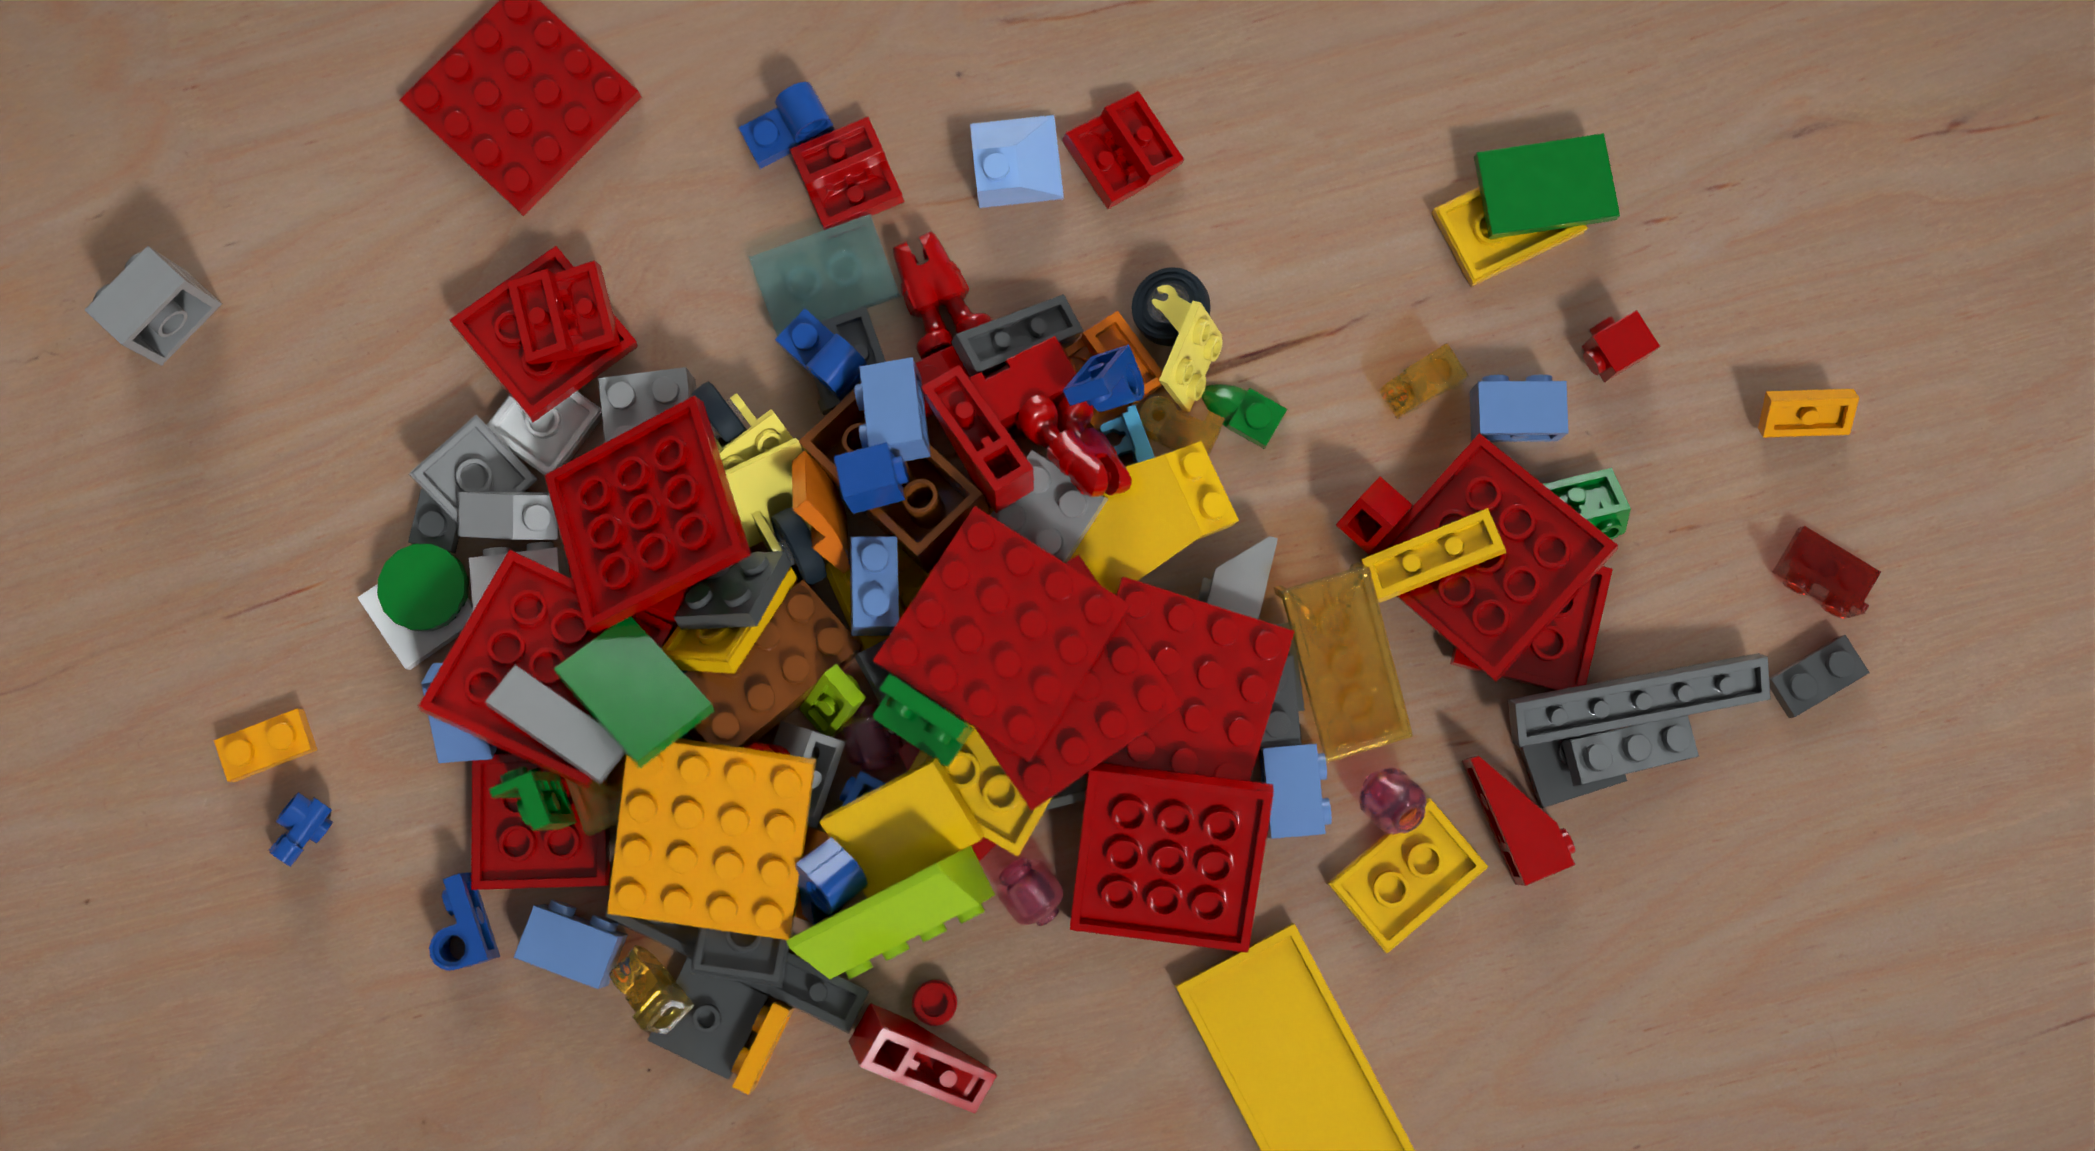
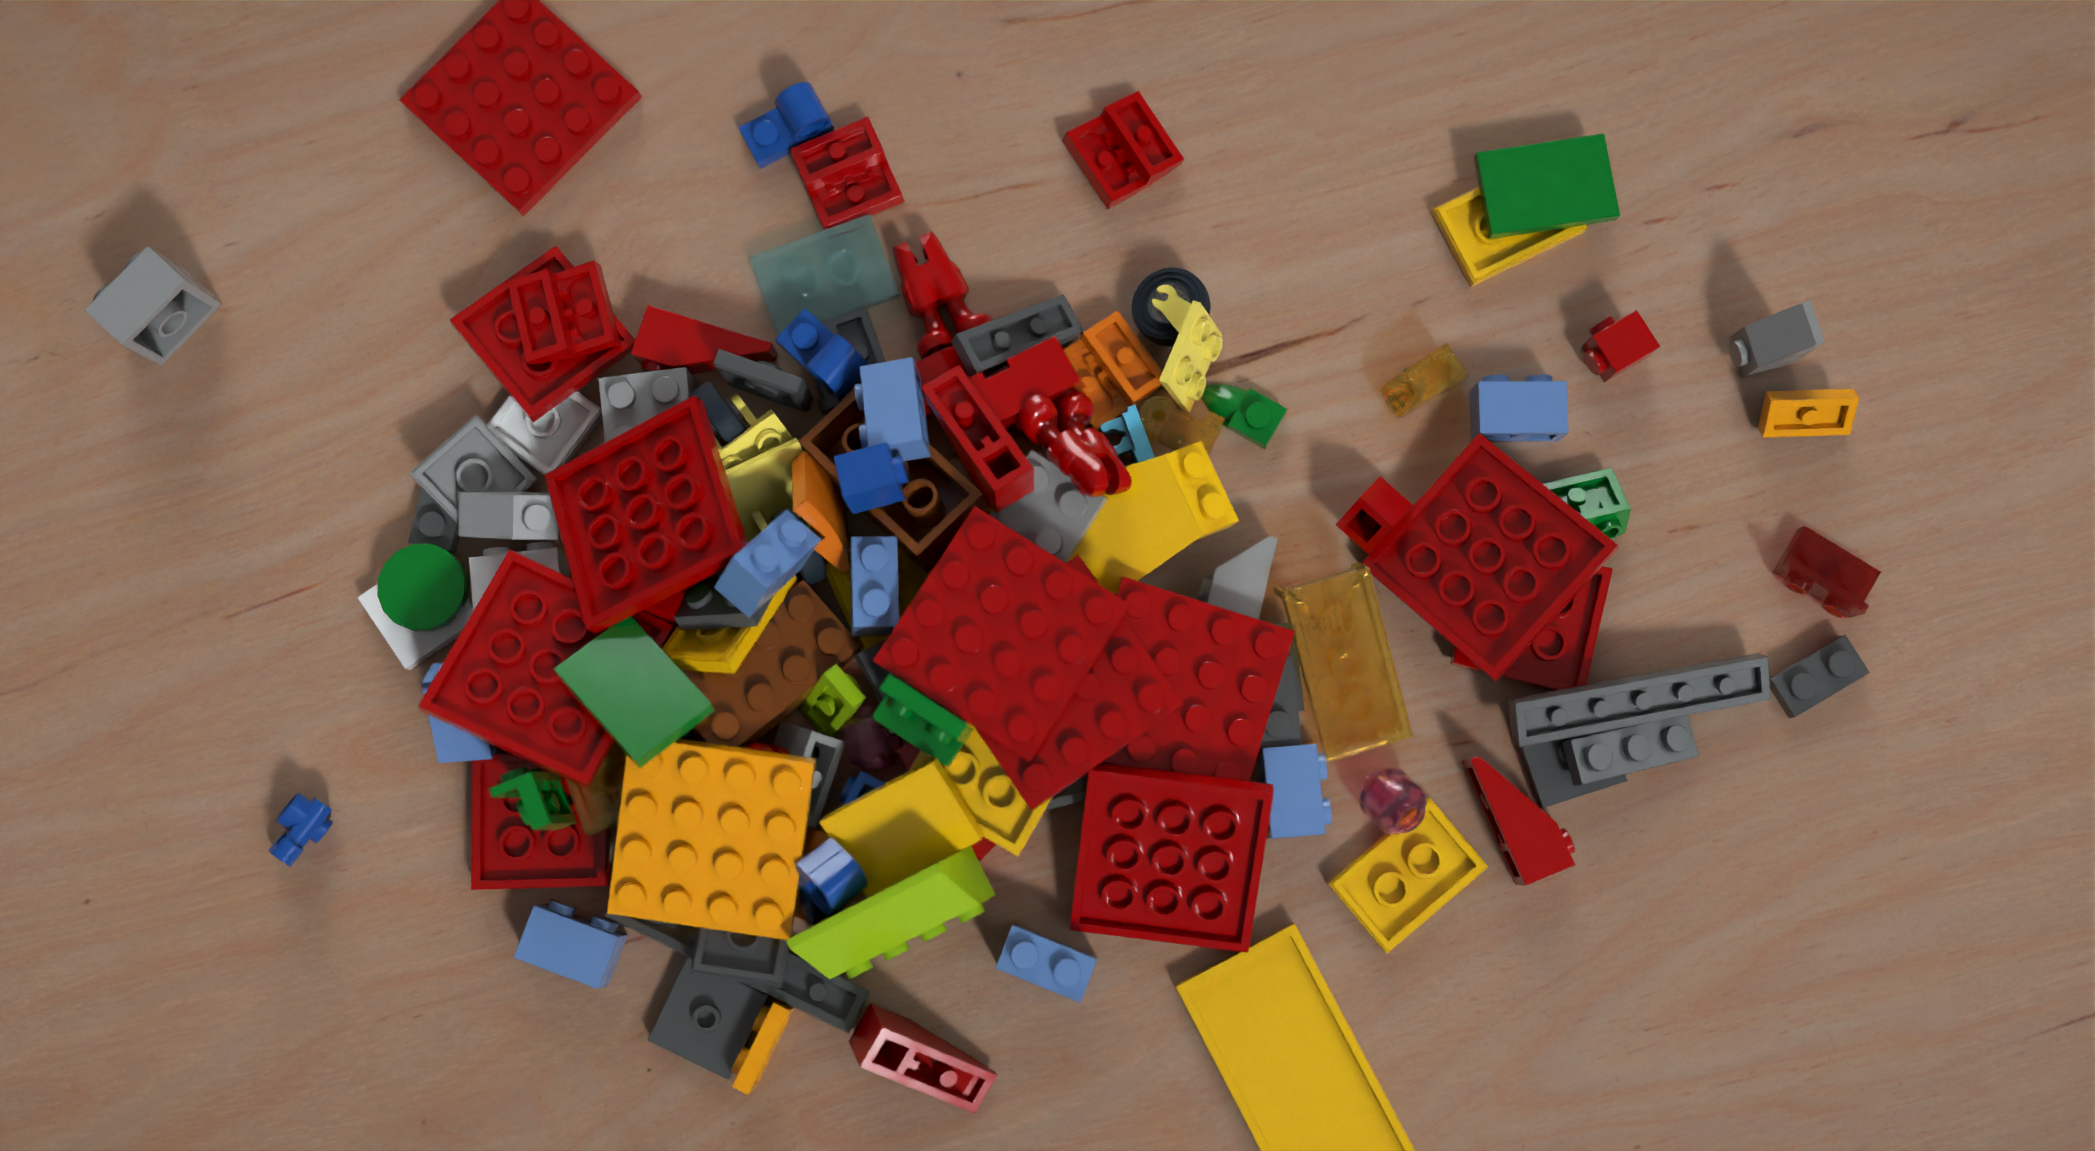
light orange plate [213,708,318,782] -> none
blue plate [429,872,500,971] -> none
light grey tile [485,665,625,784] -> none
clear yellow leg [609,945,695,1034] -> none
red tile [912,979,958,1026] -> none
light blue slope [970,115,1064,208] -> none
clear pink head [997,857,1063,926] -> none
blue plate [1063,344,1144,412] -> none
yellow plate [1361,508,1506,603] -> none
none -> red slope [631,305,778,374]
none -> dark grey plate [713,349,813,412]
none -> medium blue brick [714,509,821,618]
none -> medium blue brick [995,923,1097,1003]
none -> light grey slope [1730,300,1825,377]

